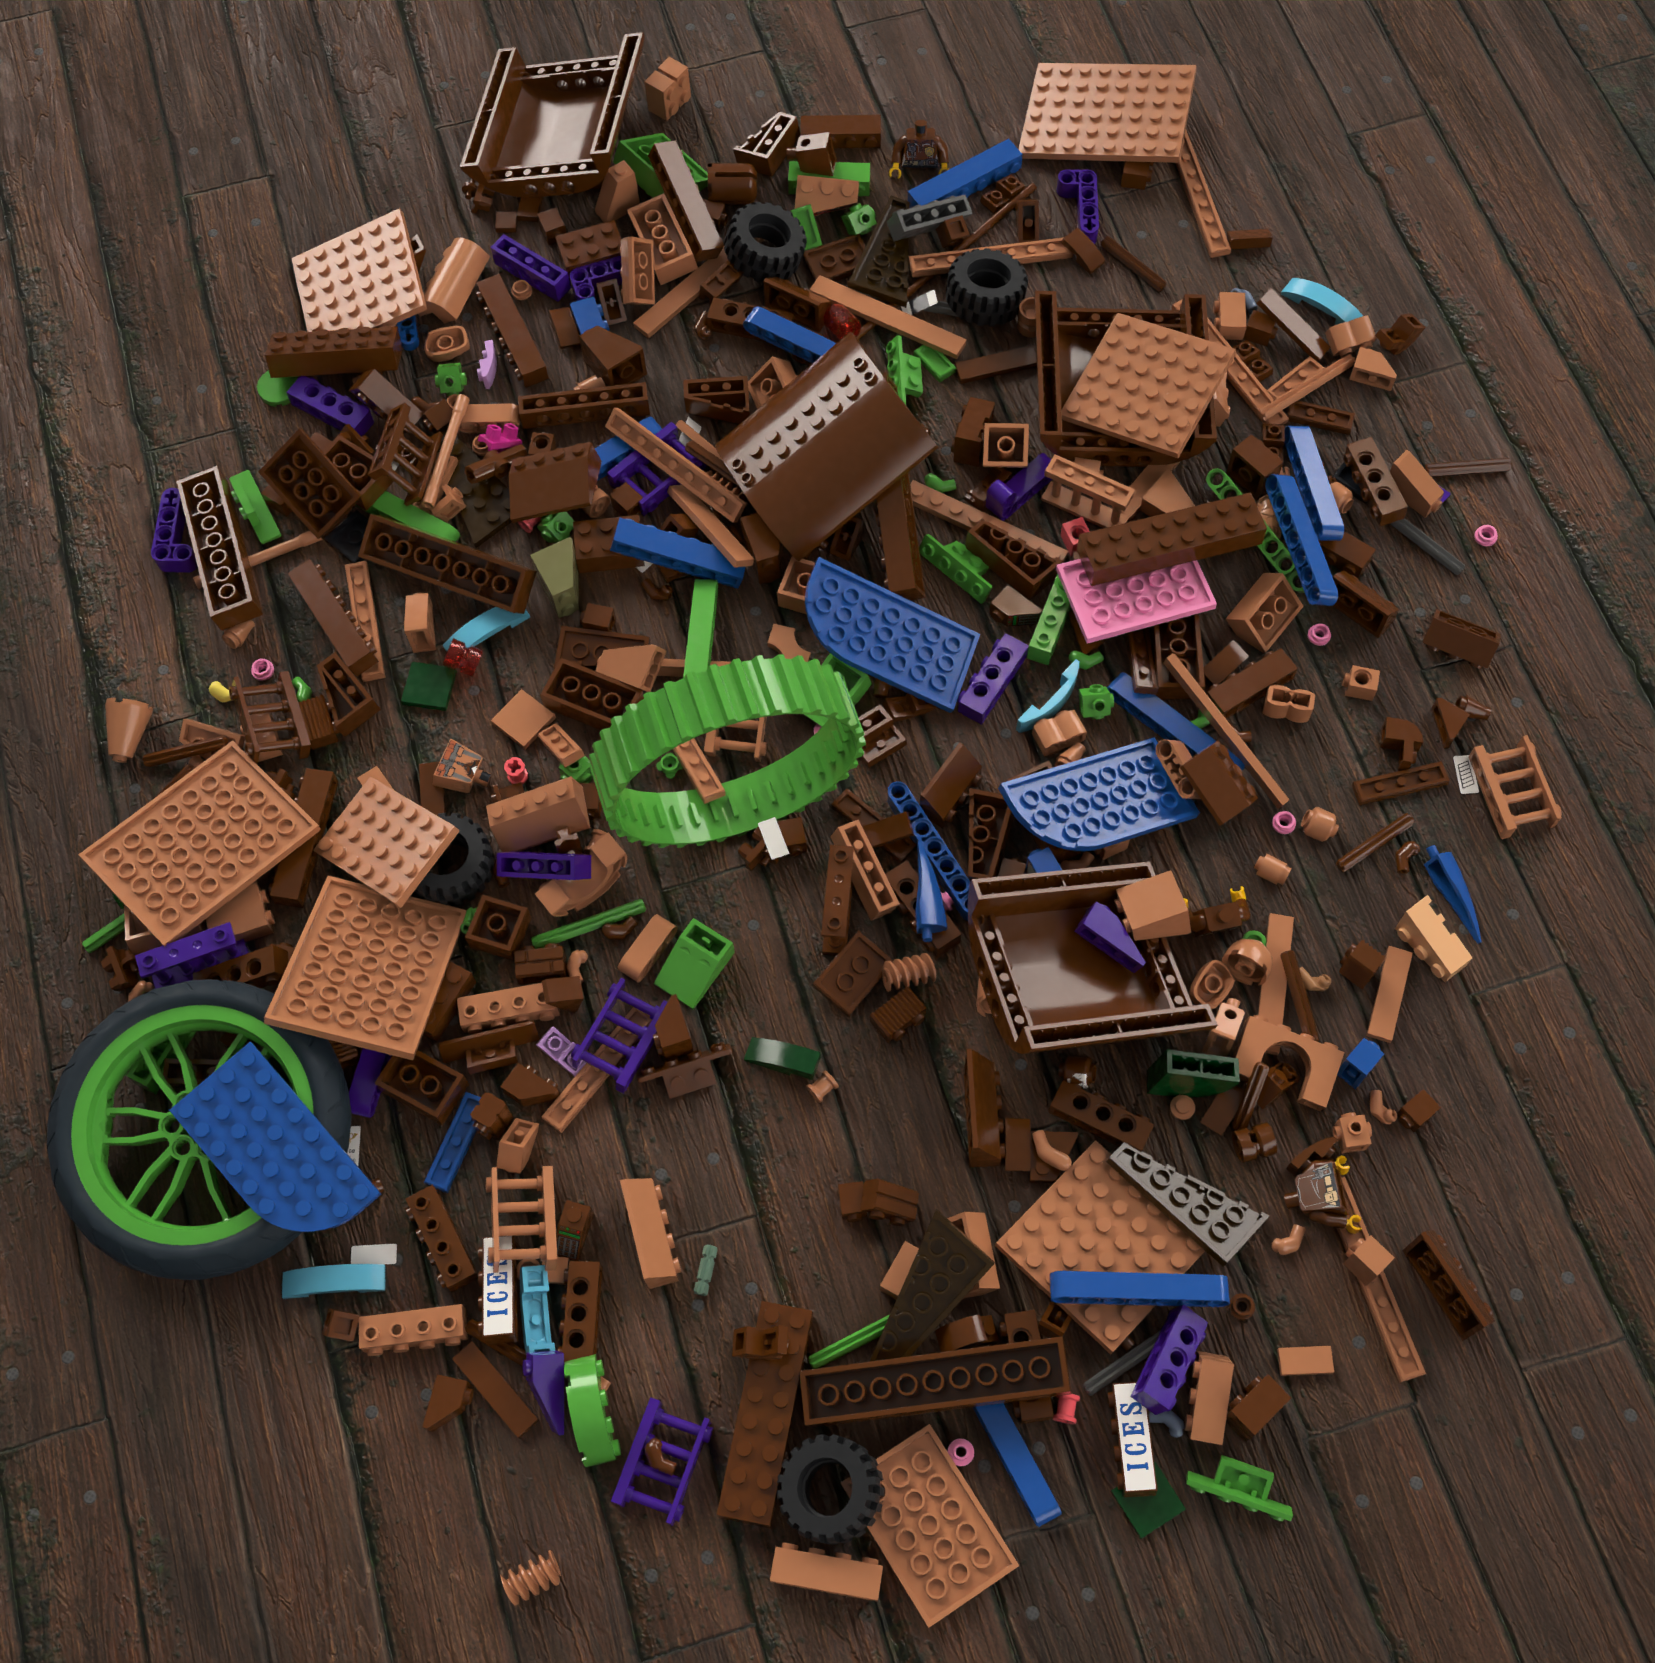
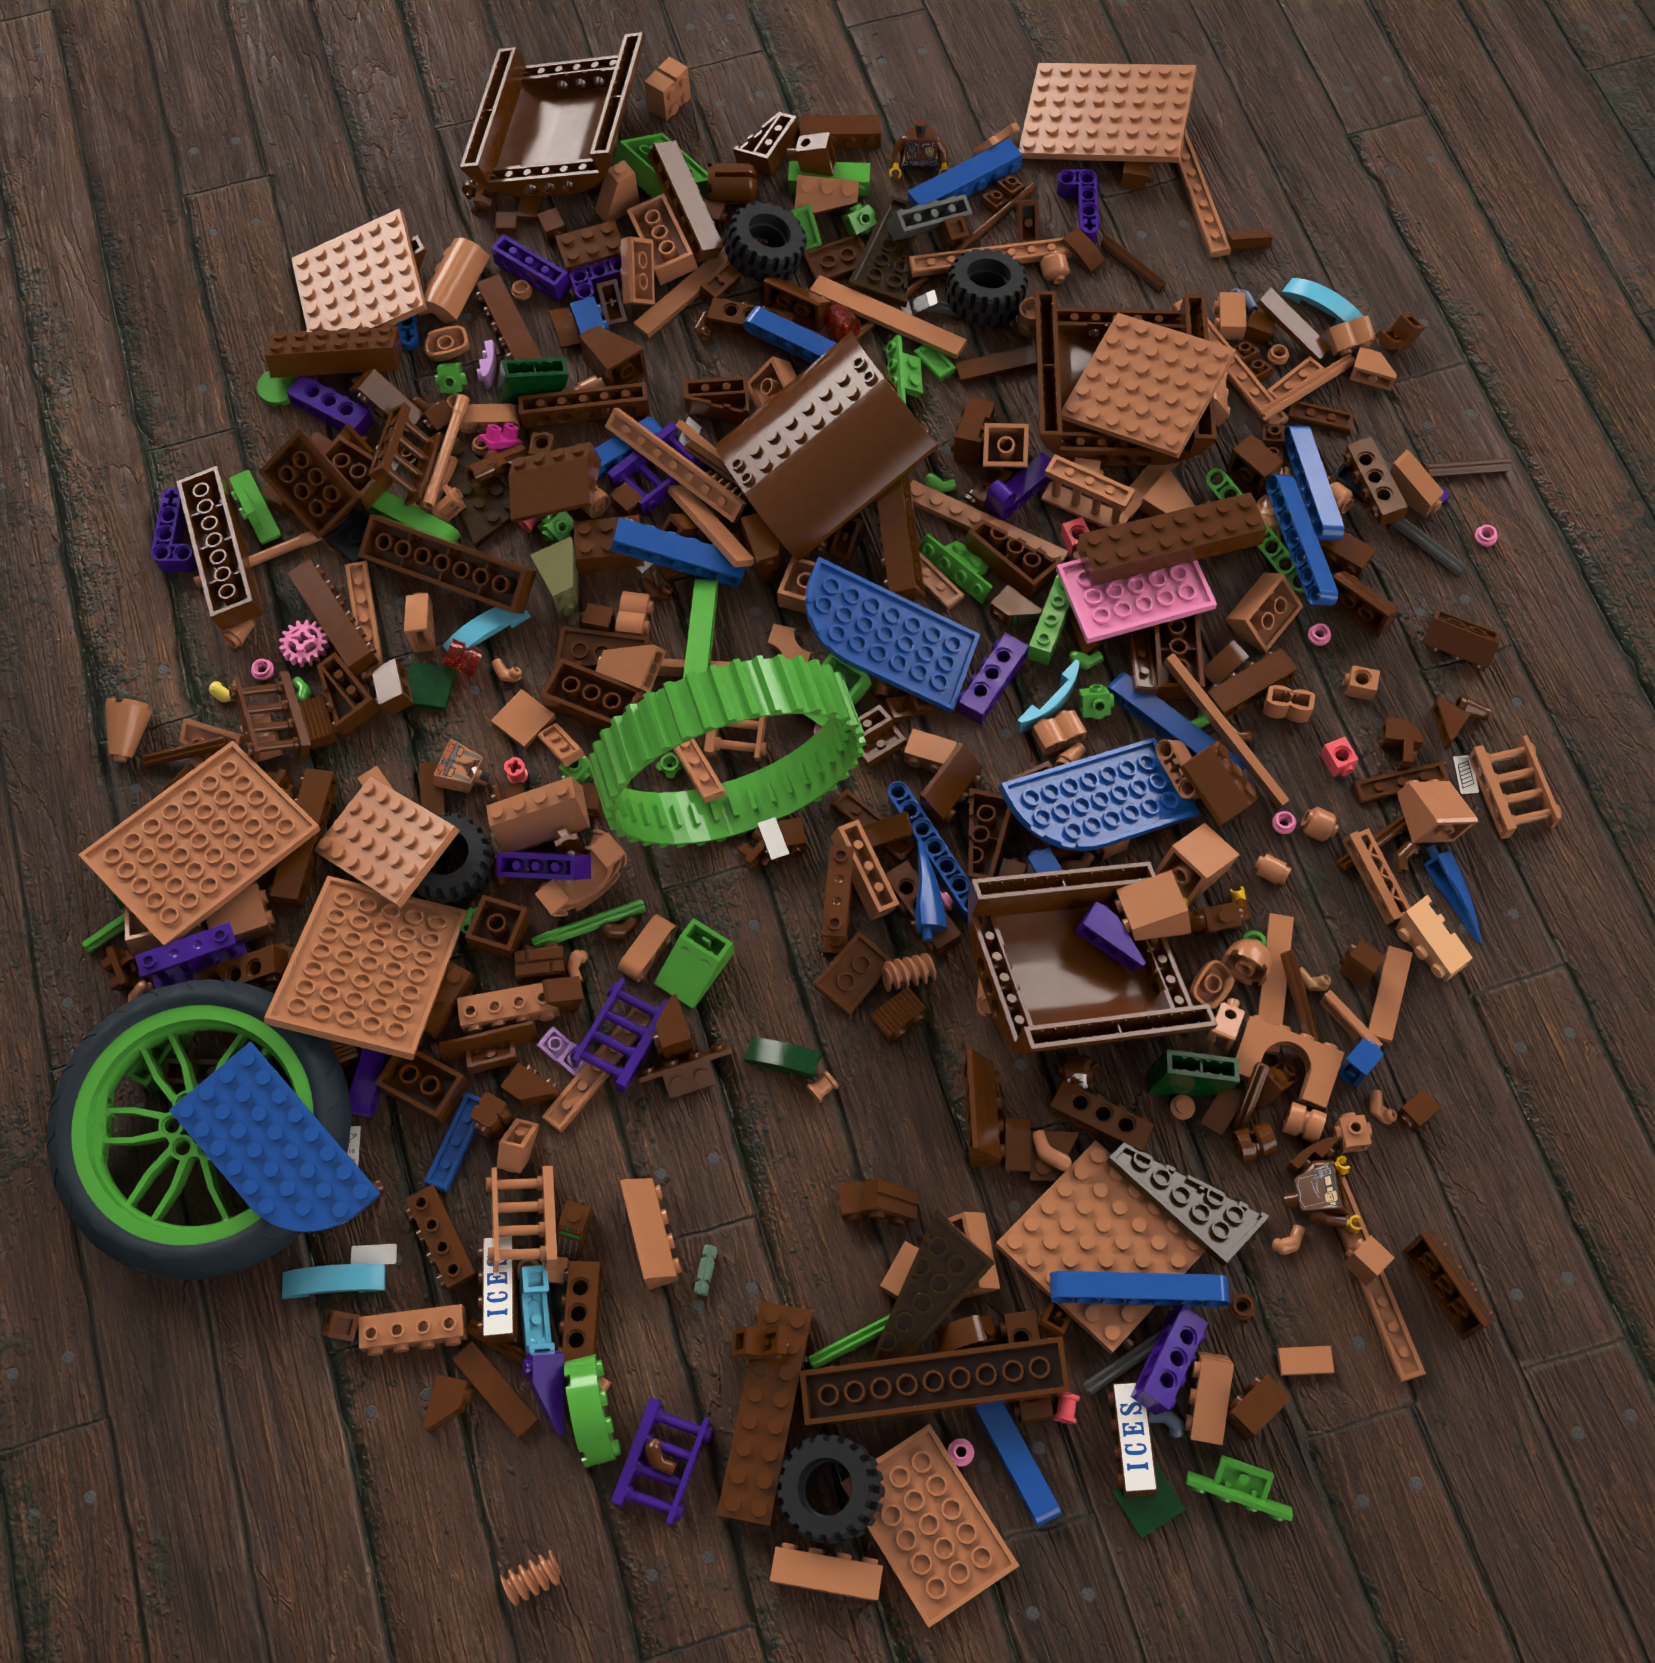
none -> bright pink gear [279,620,330,667]
none -> brick [371,658,414,716]
none -> nougat arm [491,658,522,683]
none -> dark green brick [496,357,569,406]
none -> nougat brick [615,591,654,636]
none -> nougat brick [904,729,957,774]
none -> nougat tile [919,551,964,611]
none -> nougat tile [973,122,1020,155]
none -> nougat head [1040,251,1070,284]
none -> nougat slope [1155,823,1240,906]
none -> nougat plate [1267,344,1289,365]
none -> nougat wheel [1282,1101,1327,1143]
none -> nougat tile [1319,990,1383,1047]
none -> coral brick [1320,737,1359,778]
none -> nougat fence [1342,828,1411,925]
none -> nougat slope [1397,779,1478,843]

